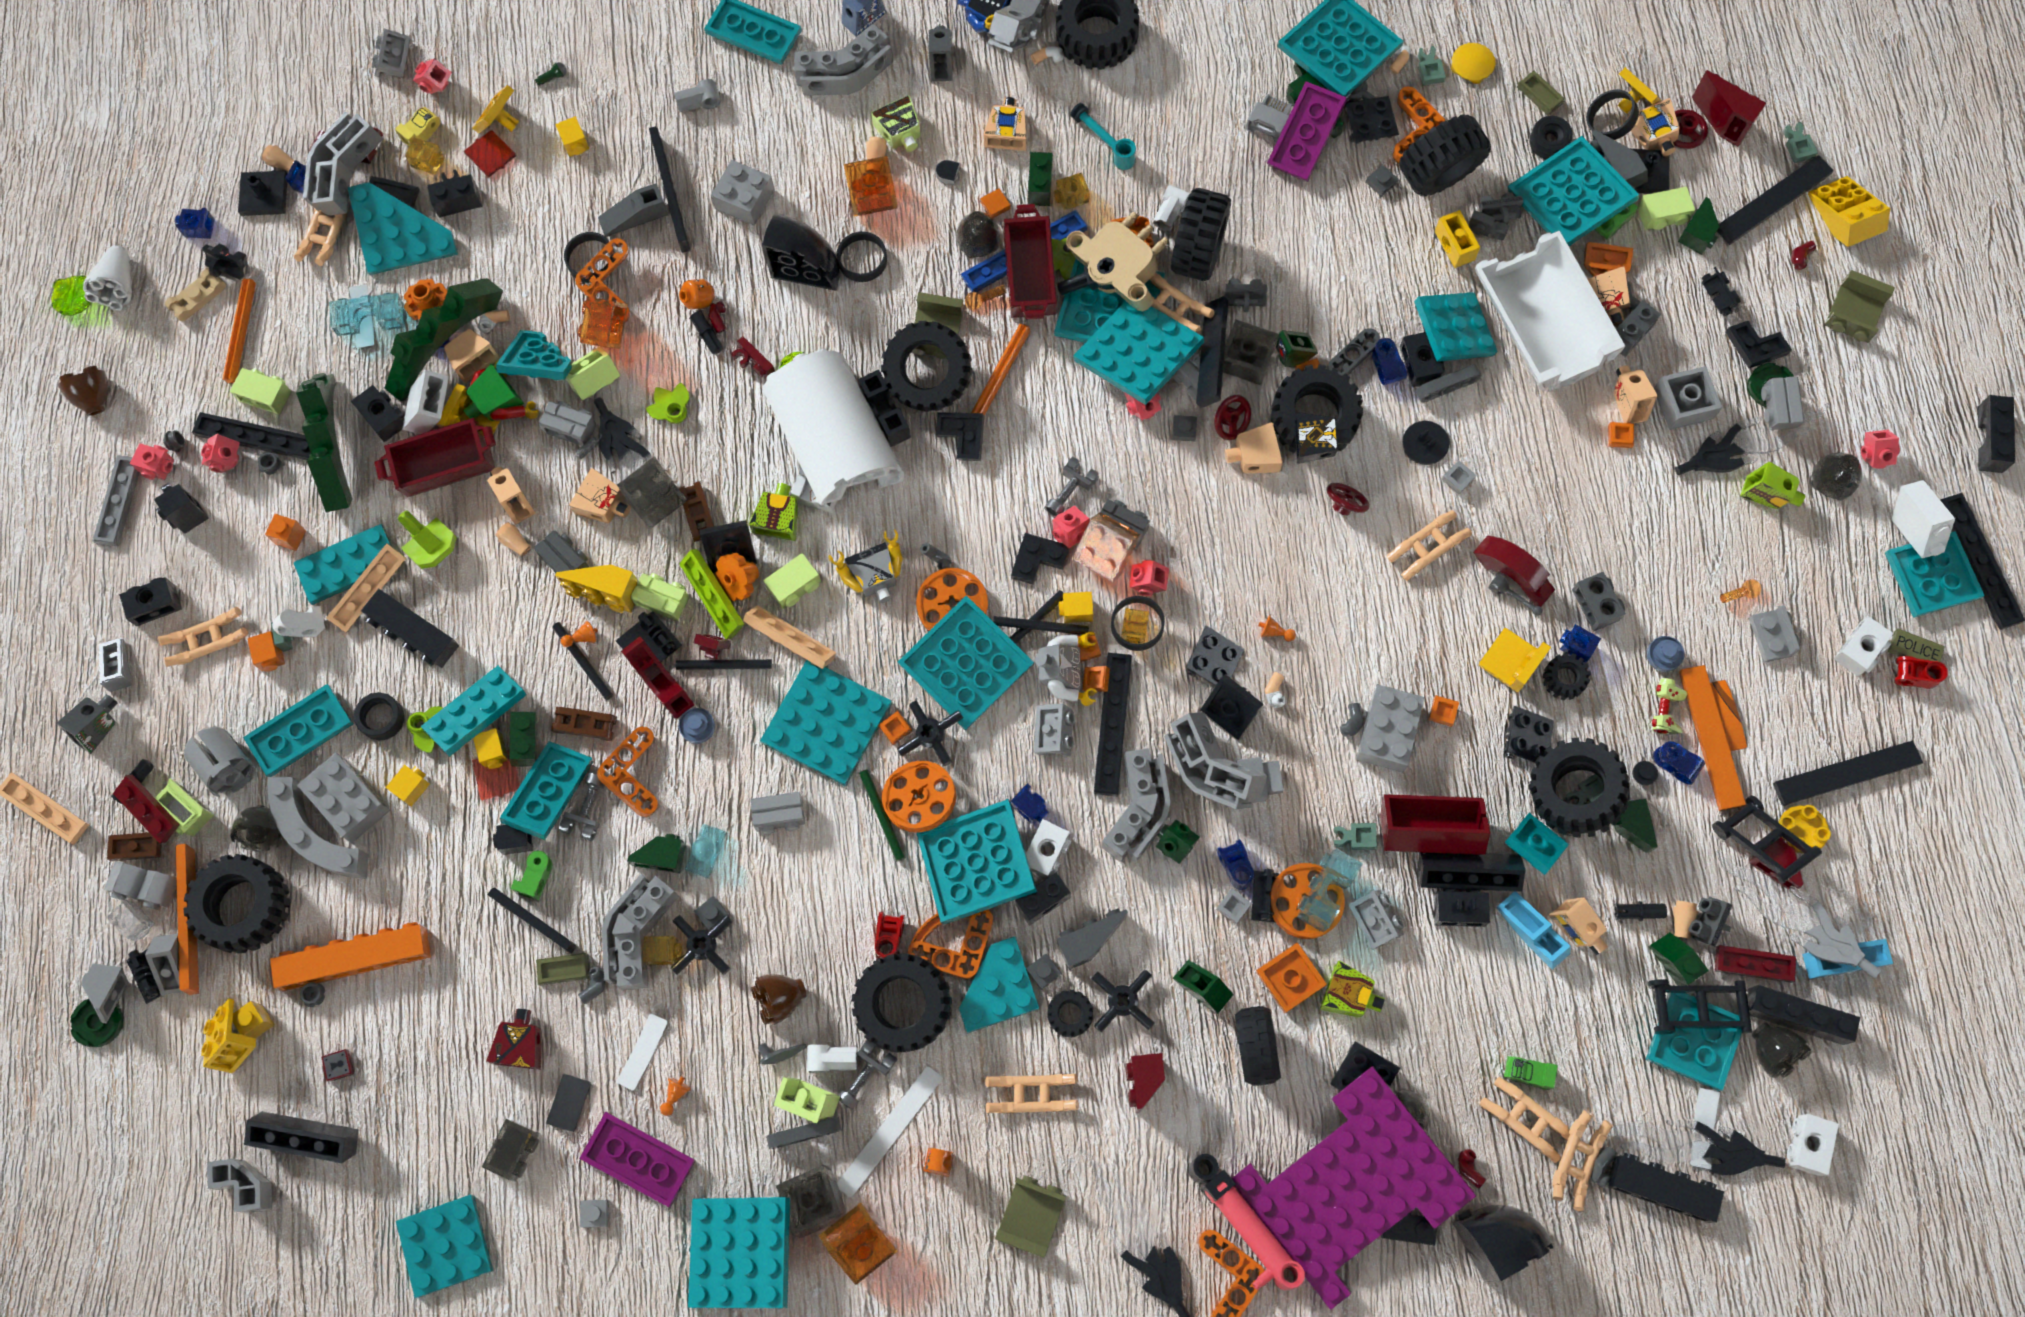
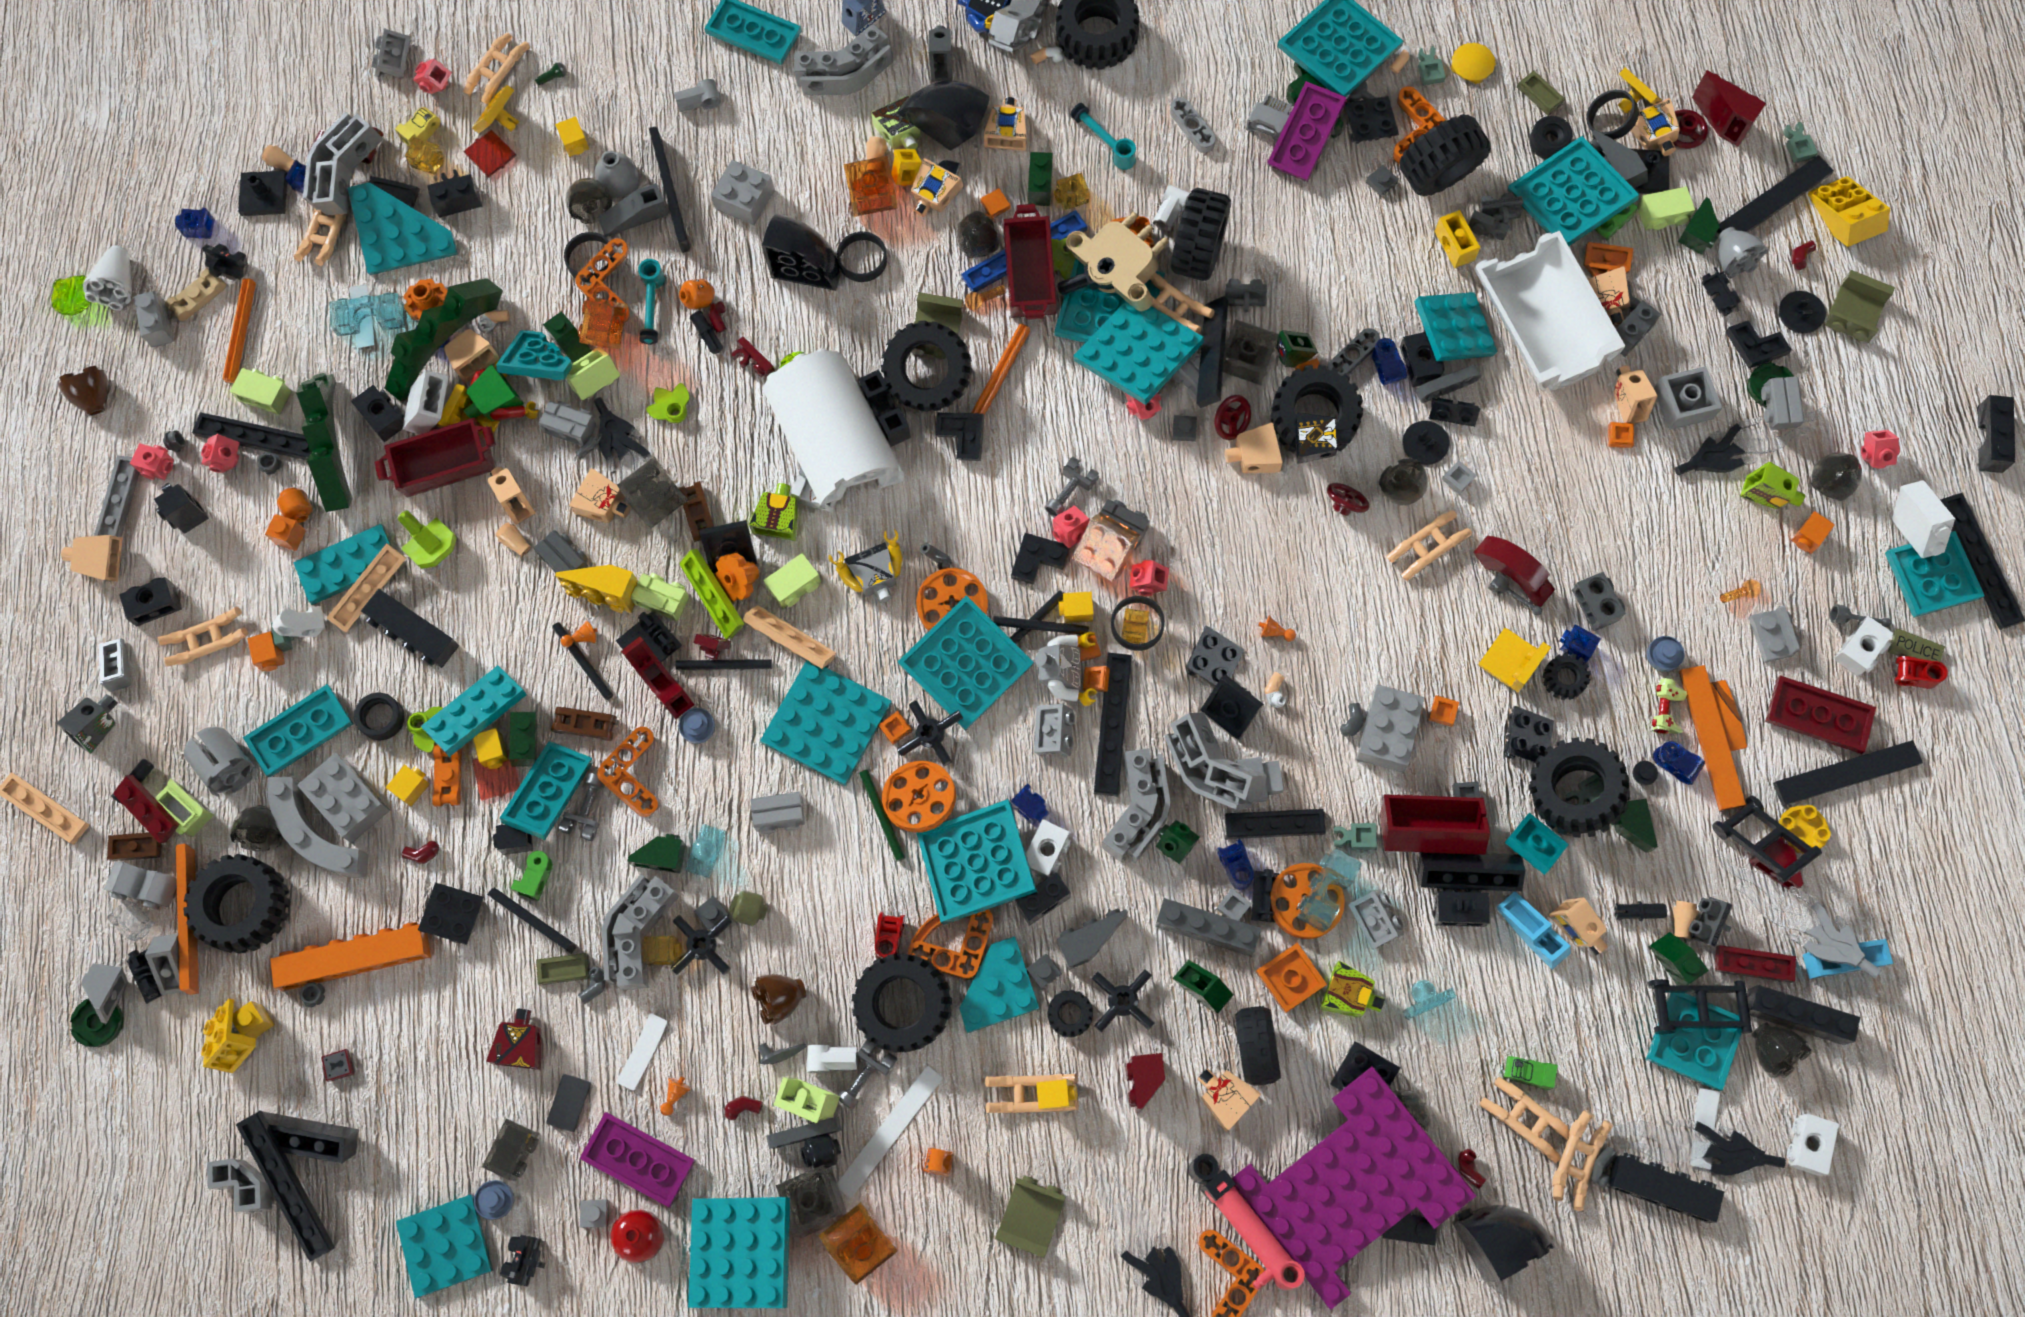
none -> light nougat torso [61,535,123,582]
none -> light grey brick [134,291,173,347]
none -> black tile [235,1110,335,1262]
none -> orange head [277,487,313,523]
none -> dark red arm [402,841,440,864]
none -> black hinge [418,882,484,945]
none -> orange plate [432,745,462,807]
none -> light nougat piece [463,33,530,104]
none -> sand blue plate [474,1180,514,1220]
none -> black hips [500,1235,545,1286]
none -> dark green slope [543,311,592,364]
none -> clear smoke cylinder [566,177,612,224]
none -> light grey piece [595,151,639,198]
none -> red cylinder [610,1209,664,1263]
none -> teal piece [638,259,665,344]
none -> dark red arm [724,1096,763,1120]
none -> olive head [729,890,768,926]
none -> black head [801,1133,841,1171]
none -> yellow brick [891,149,922,186]
none -> black brick [897,81,990,151]
none -> torso [911,158,964,217]
none -> yellow brick [1036,1079,1078,1110]
none -> dark grey brick [1155,898,1261,957]
none -> light grey beam [1170,97,1216,153]
none -> light nougat torso [1197,1068,1262,1132]
none -> black tile [1224,809,1326,839]
none -> clear smoke cylinder [1379,458,1429,506]
none -> clear light blue tile [1402,980,1457,1020]
none -> black hinge [1429,397,1480,427]
none -> dark grey plate [1452,782,1481,798]
none -> light grey piece [1718,227,1769,279]
none -> dark red plate [1765,675,1876,754]
none -> black piece [1778,291,1826,334]
none -> orange brick [1791,511,1835,554]
none -> dark grey hinge [1830,604,1891,627]

